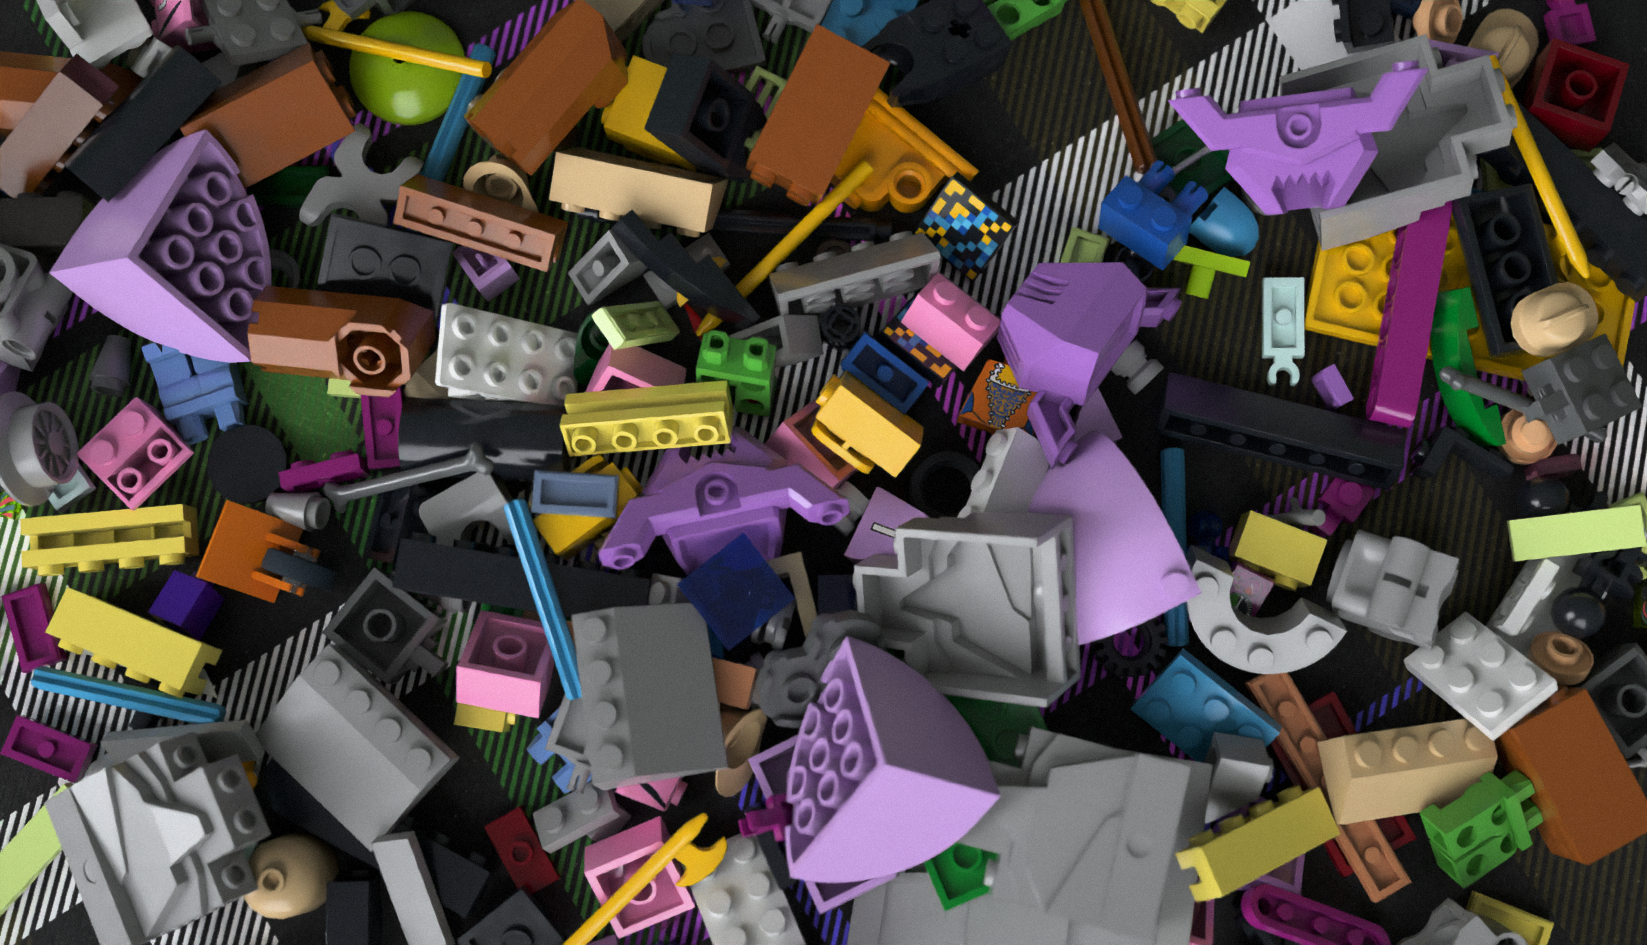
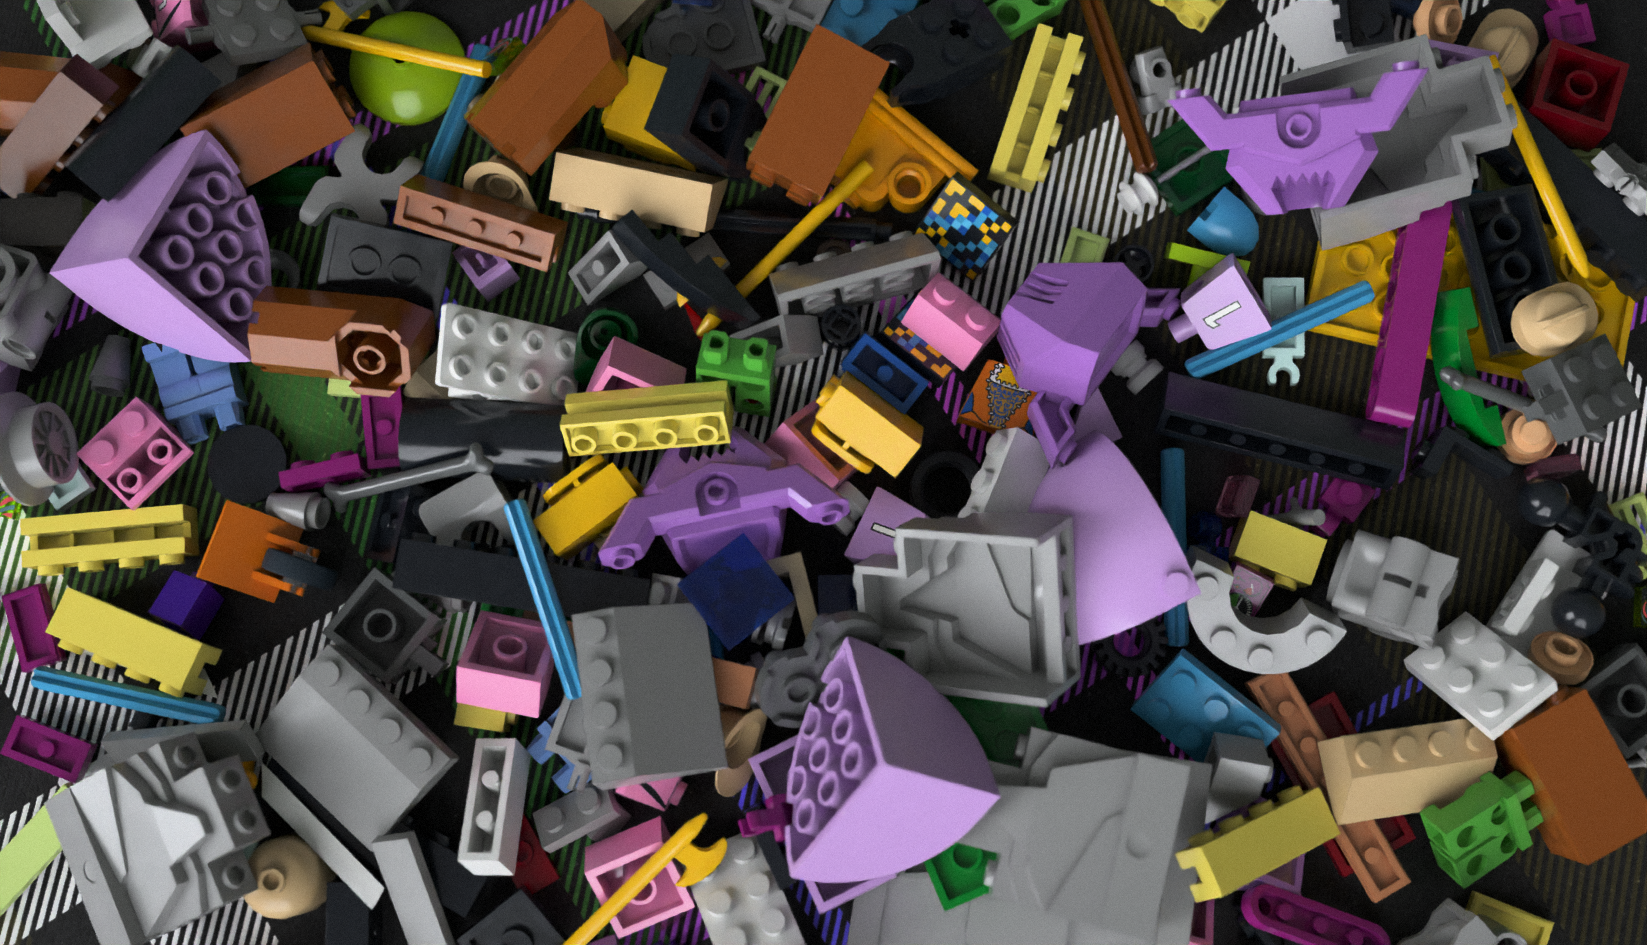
sand blue tile [531,470,620,519] -> none
yellowish green tile [592,301,680,350] -> none
blue brick [1098,160,1208,271] -> none
medium lavender tile [1311,364,1354,411] -> none
yellowish green tile [1507,505,1647,561] -> none
none -> white sticker [261,762,385,910]
none -> white brick [457,738,531,875]
none -> clear neon green tile [482,36,526,76]
none -> light yellow brick [987,23,1086,193]
none -> light grey plate [1130,46,1182,115]
none -> lavender torso [1168,253,1272,350]
none -> dark azure axle [1185,280,1375,379]
none -> clear pink tile [1215,475,1261,518]

